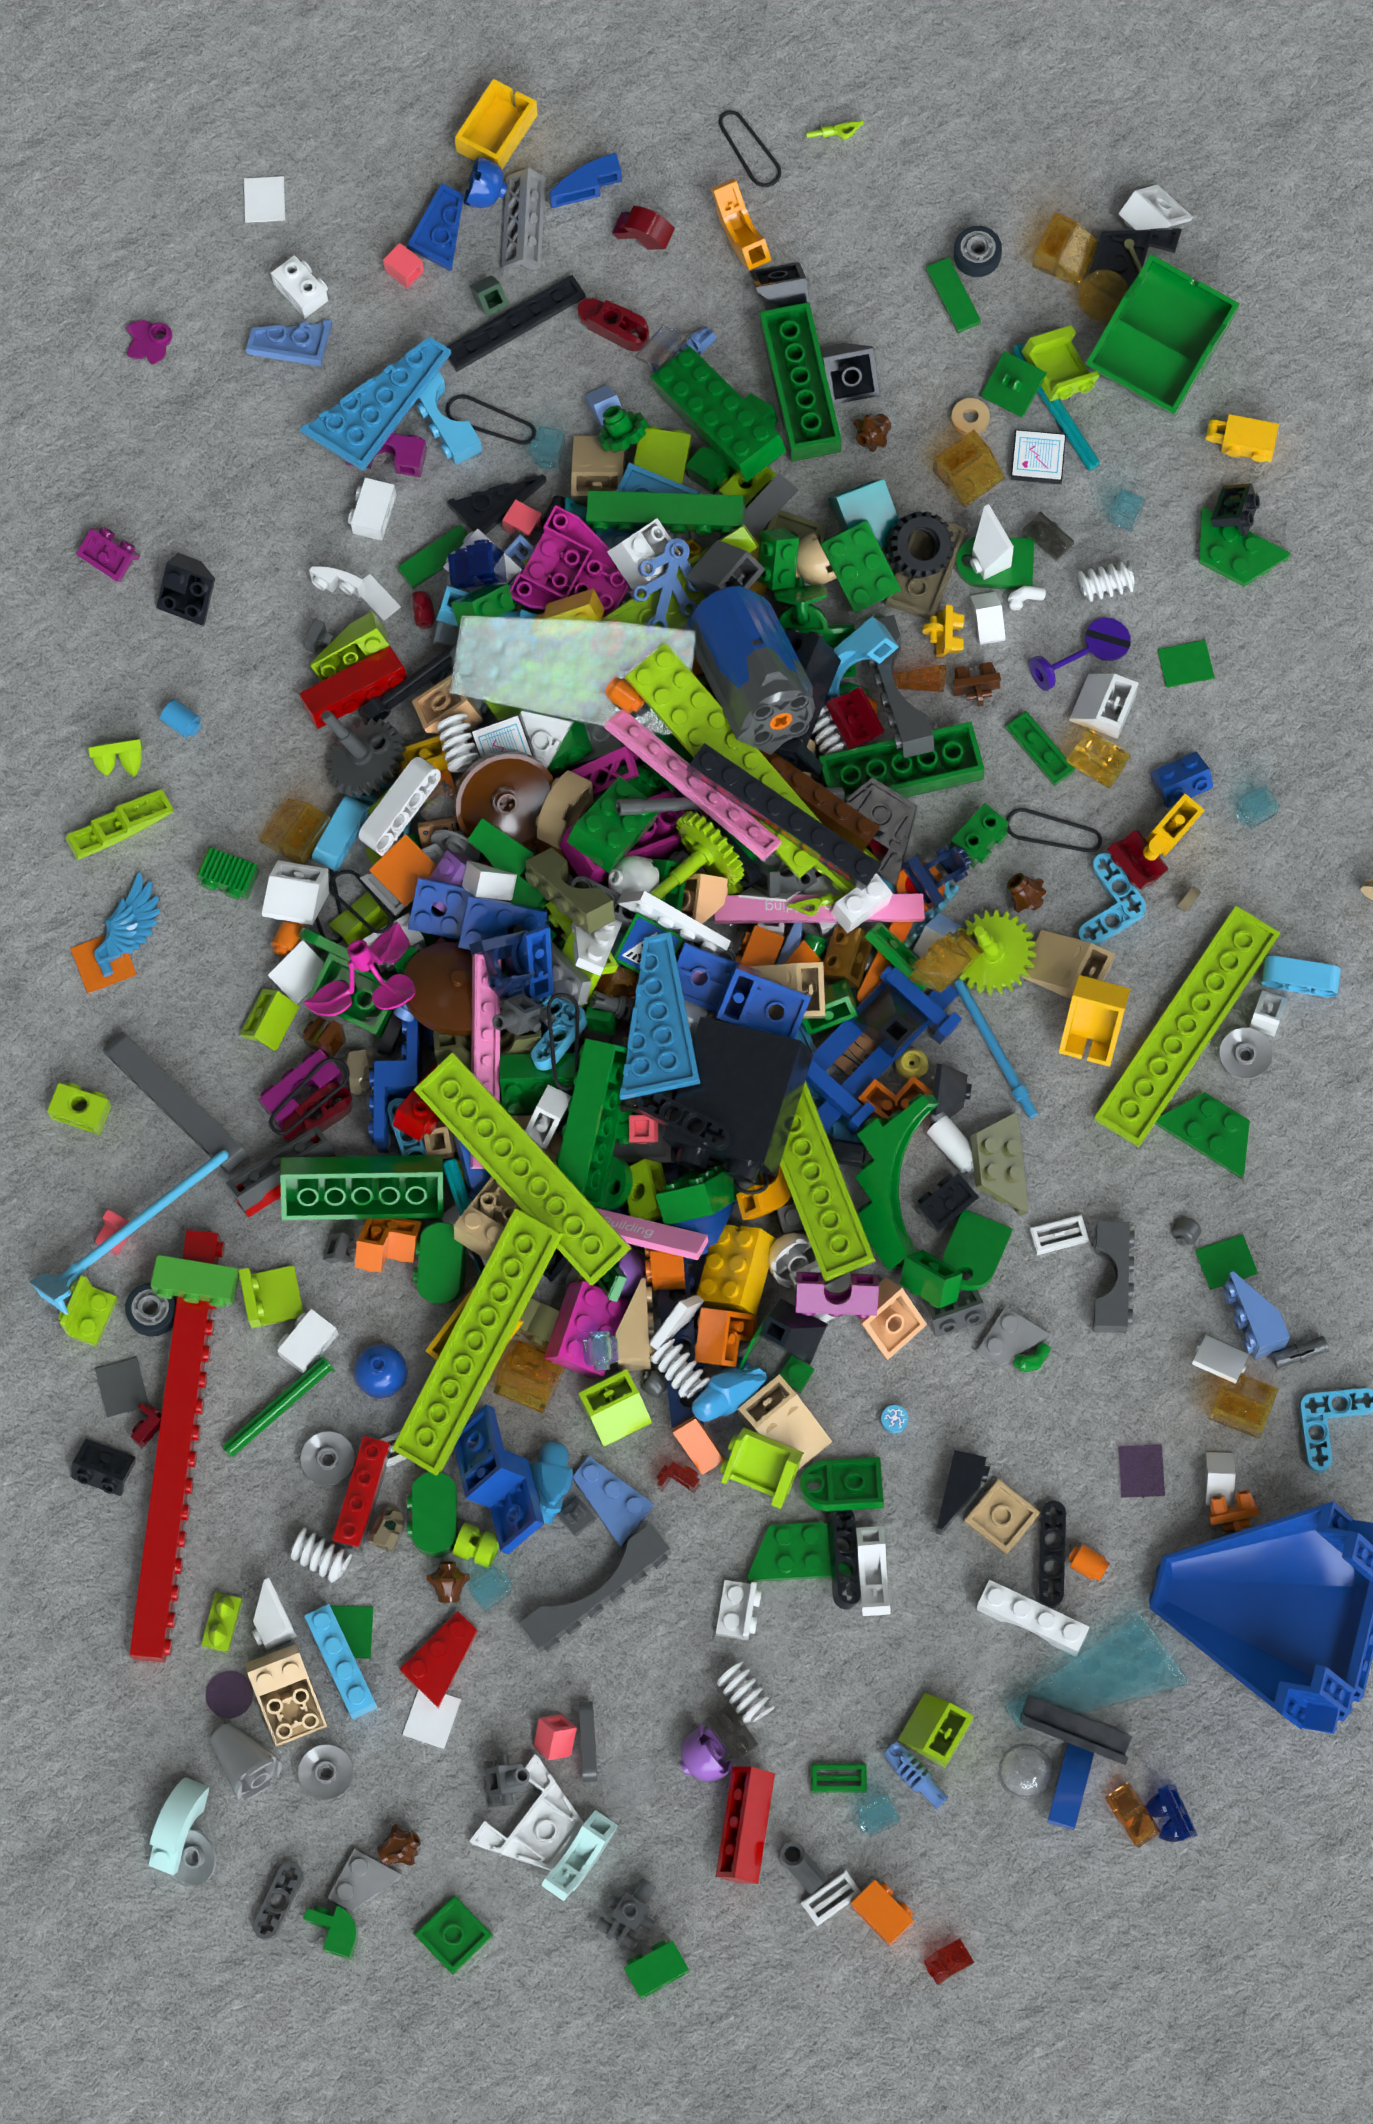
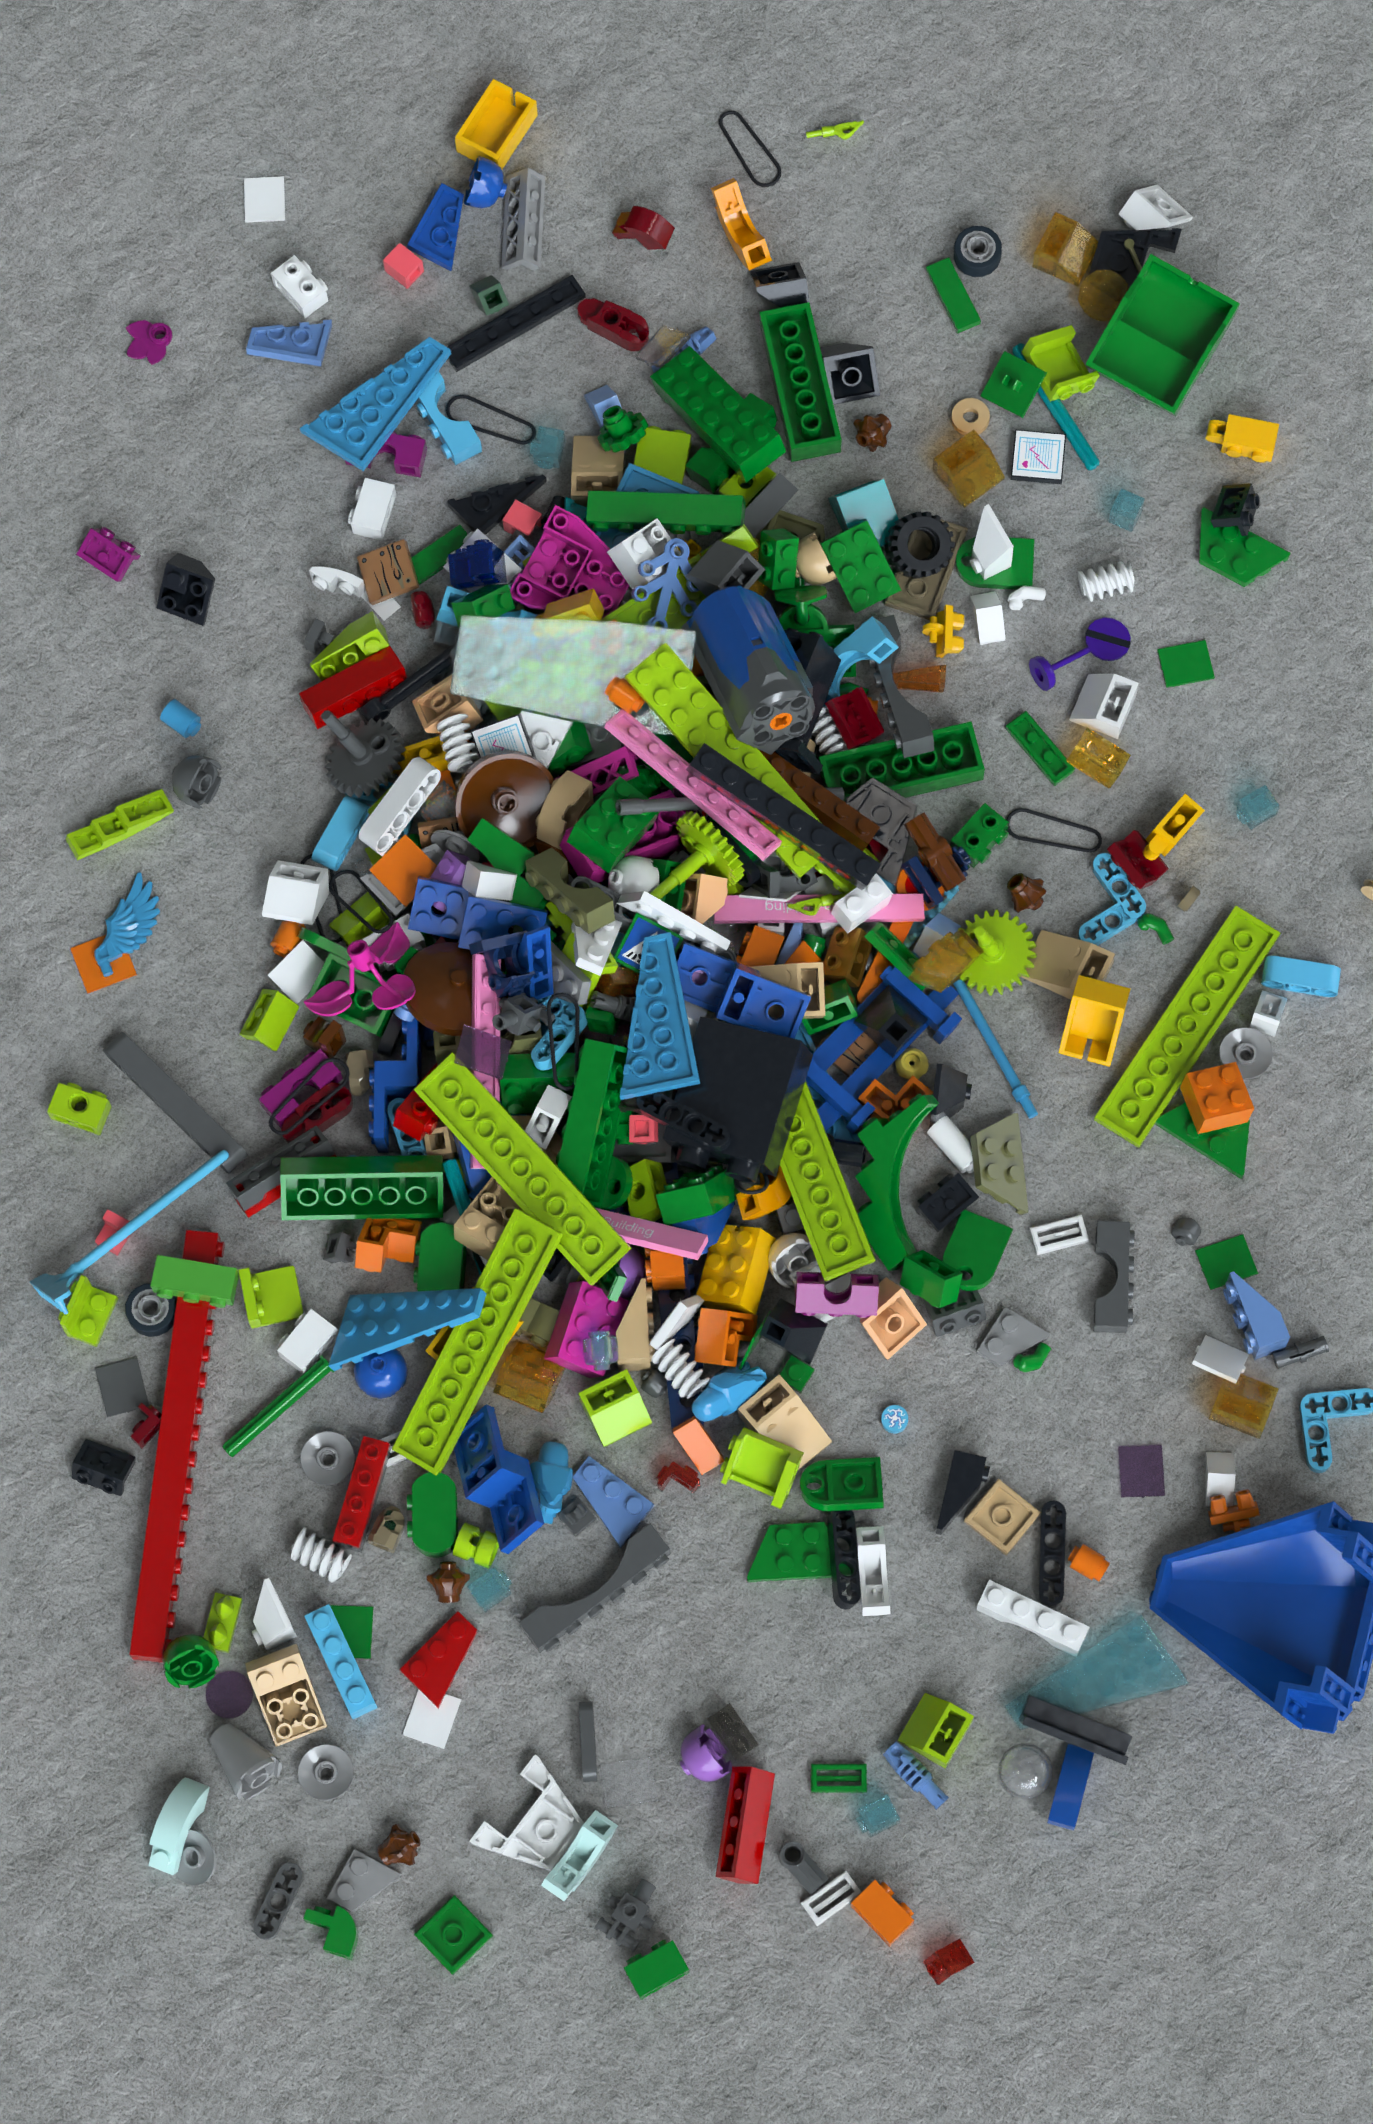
lime tile [88,738,143,777] -> none
green brick [197,847,259,900] -> none
clear yellow slope [259,798,331,865] -> none
dark grey piece [483,1755,530,1807] -> none
coral panel [534,1714,577,1760] -> none
blue slope [549,153,622,208] -> none
white bracket [716,1580,762,1641] -> none
white piece [717,1661,775,1723] -> none
reddish brown hips [953,662,1001,707] -> none
clear smoke hips [1022,512,1074,561] -> none
clear orange slope [1105,1782,1161,1848] -> none
clear blue tile [1144,1784,1198,1842] -> none
blue bracket [1150,751,1213,808] -> none
none -> green cylinder [163,1634,219,1689]
none -> dark grey cylinder [172,754,221,809]
none -> dark azure wing [328,1288,487,1371]
none -> medium nougat tile [357,539,420,605]
none -> clear purple window [454,1024,512,1080]
none -> reddish brown piece [904,812,966,892]
none -> green arm [1137,913,1174,945]
none -> orange brick [1180,1062,1254,1134]

